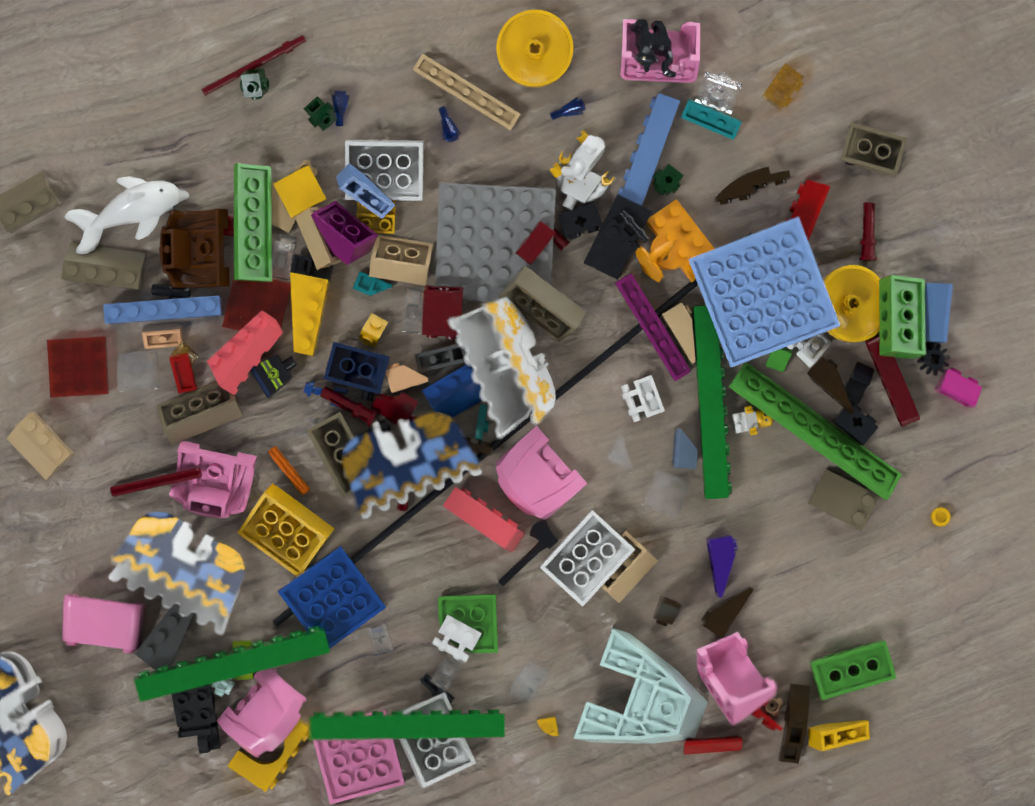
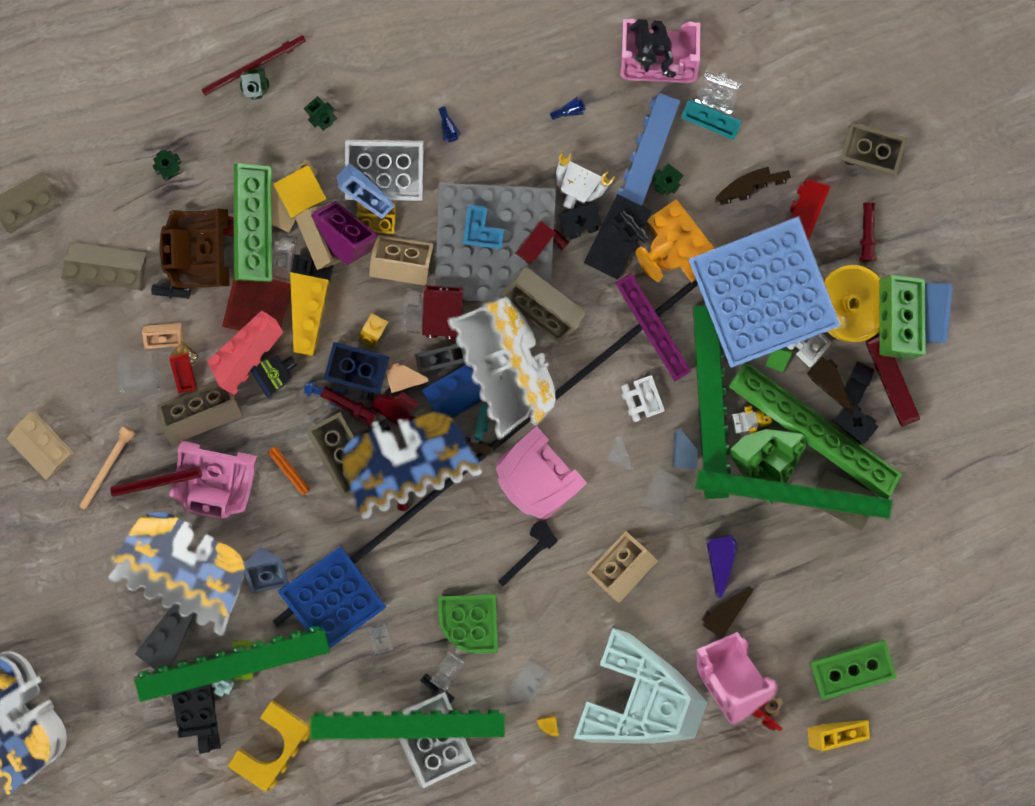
clear red plate [47,336,109,398] -> none
bright pink windscreen [62,594,146,653] -> none
white animal [64,176,189,254] -> none
medium blue brick [103,296,223,325] -> none
bright pink piece [217,668,306,758] -> none
yellow slope [237,483,335,576] -> none
bright pink plate [313,709,405,804] -> none
clear blue cone [331,91,350,126] -> none
teal tile [353,271,393,296] -> none
tan plate [413,53,521,131] -> none
white plate [432,615,482,662] -> none
coral wedge [443,487,525,553] -> none
yellow dish [496,10,573,88] -> none
white slope [539,509,635,607] -> none
white torso [549,130,606,181] -> none
dark brown slope [653,595,682,627] -> none
tan slope [661,302,695,364] -> none
red slope [683,735,742,755] -> none
clear yellow brick [761,63,804,110] -> none
dark brown slope [778,683,810,764] -> none
black gear [917,343,950,376] -> none
yellow tile [930,507,951,527] -> none
dark pink slope [934,368,982,408] -> none
none -> light nougat piece [80,426,136,509]
none -> dark green brick [152,149,183,181]
none -> sand blue slope [244,548,289,593]
none -> dark azure plate [463,205,504,249]
none -> green brick [695,470,893,519]
none -> bright green brick [730,429,806,505]

